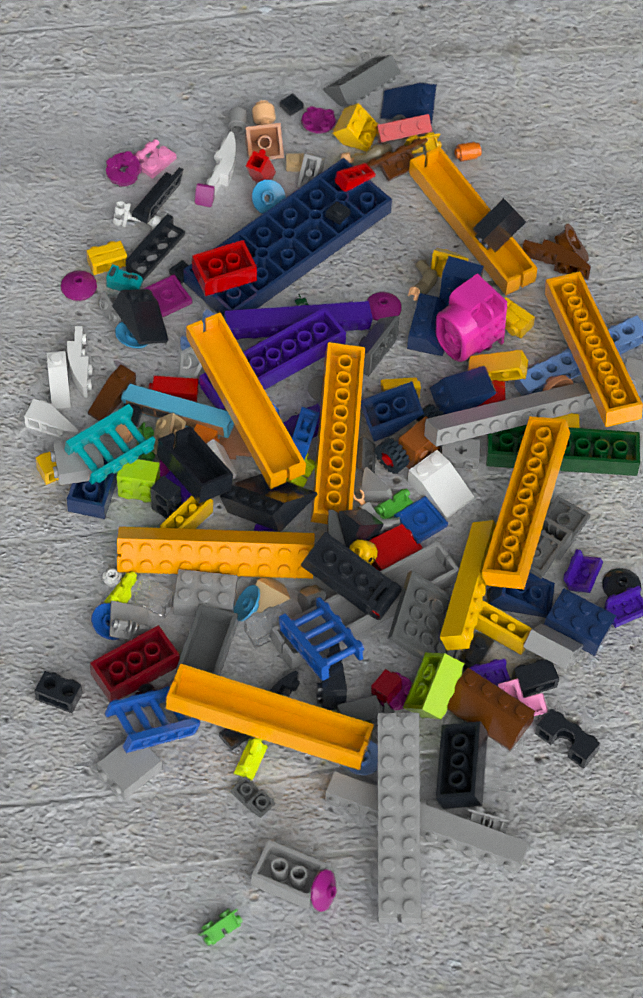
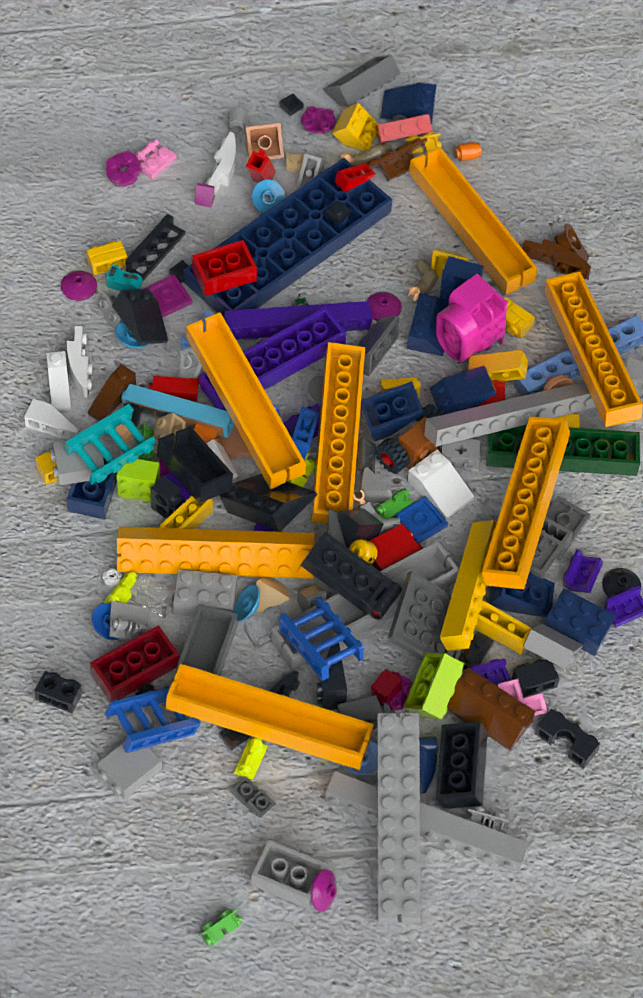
white bar [113,201,161,229] -> none
black fence [132,167,184,224] -> none
light nougat head [252,100,276,125] -> none
black brick [472,198,526,252] -> none
none -> dark blue piece [419,736,438,794]

